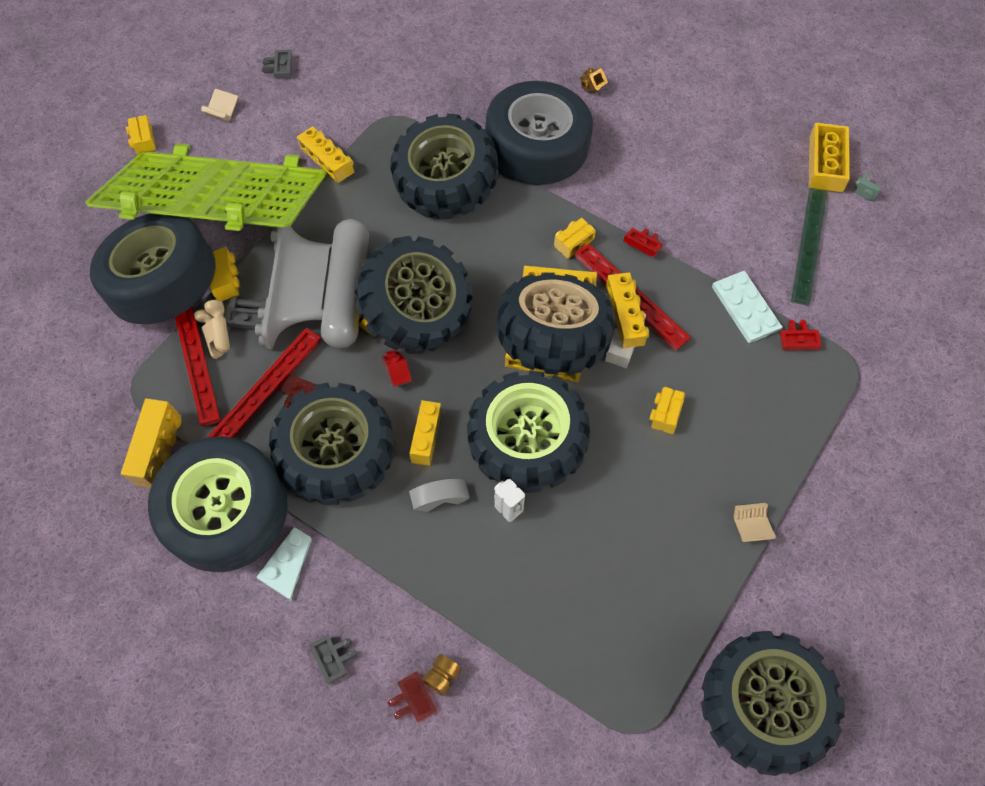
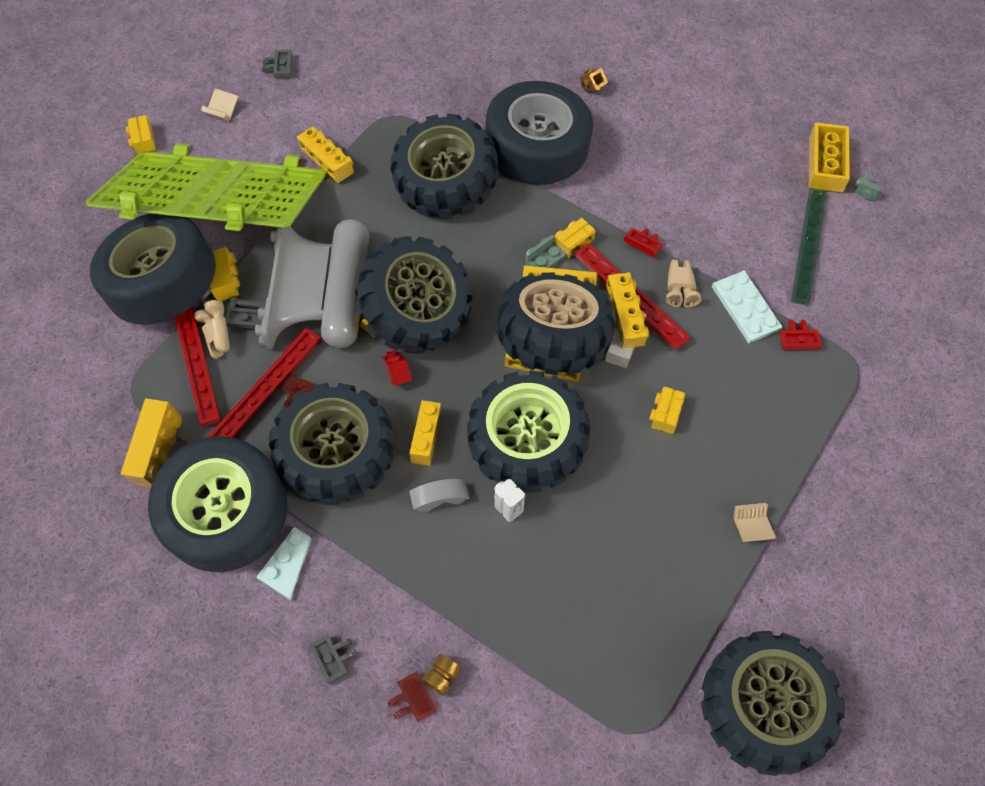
none -> sand green bracket [525,235,566,268]
none -> tan piece [666,260,701,308]

